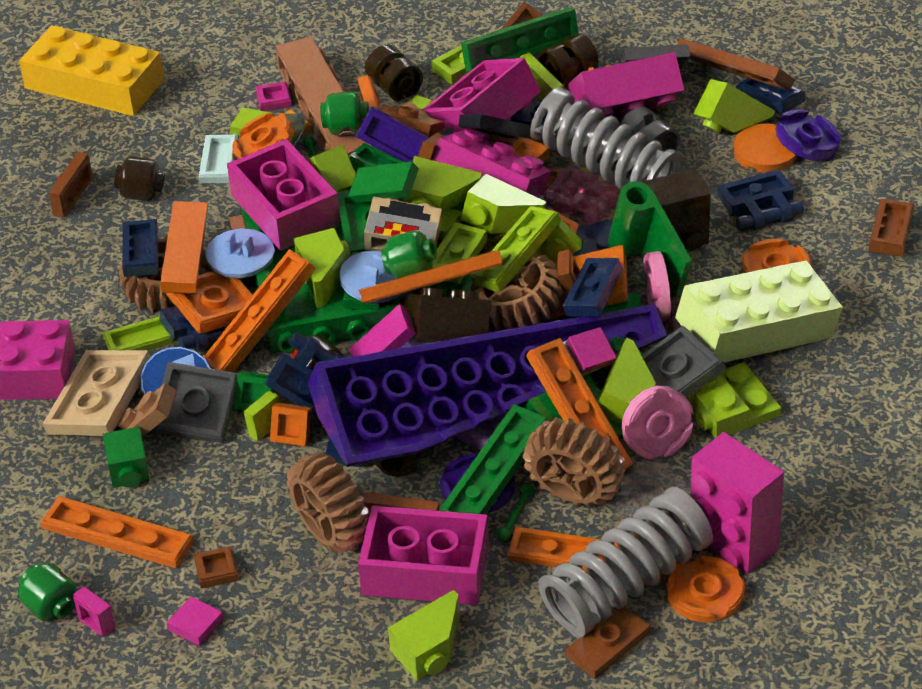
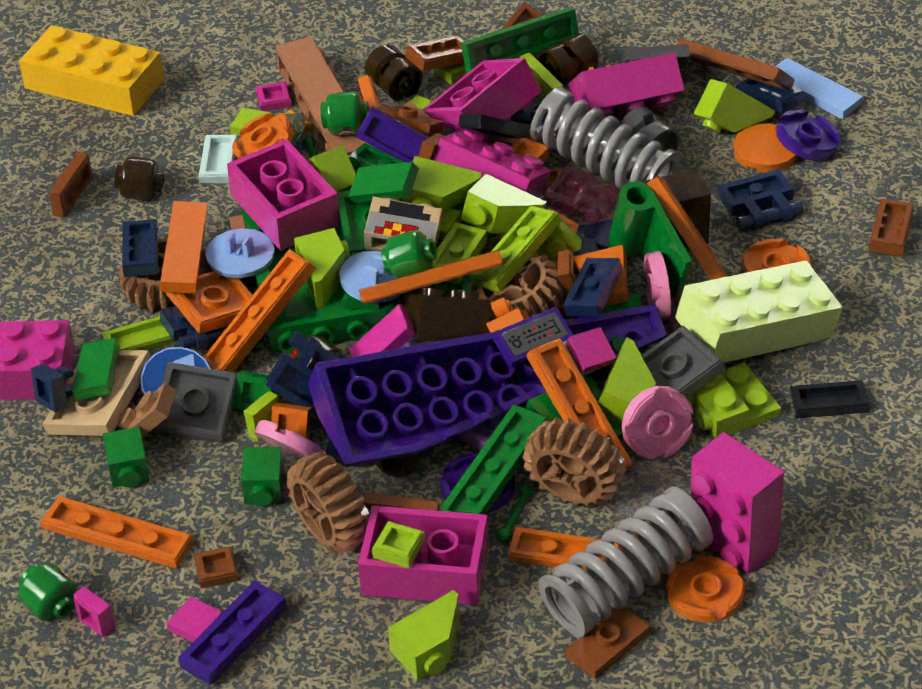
none -> dark blue tile [31,363,74,413]
none -> green tile [72,338,120,401]
none -> dark purple plate [178,580,287,685]
none -> green brick [241,447,284,506]
none -> bright pink tile [254,420,326,459]
none -> lime tile [372,521,425,569]
none -> dark orange plate [405,36,464,72]
none -> orange tile [486,297,530,333]
none -> tile [492,307,573,367]
none -> orange tile [647,175,728,280]
none -> light blue tile [775,58,863,119]
none -> black tile [789,380,870,419]

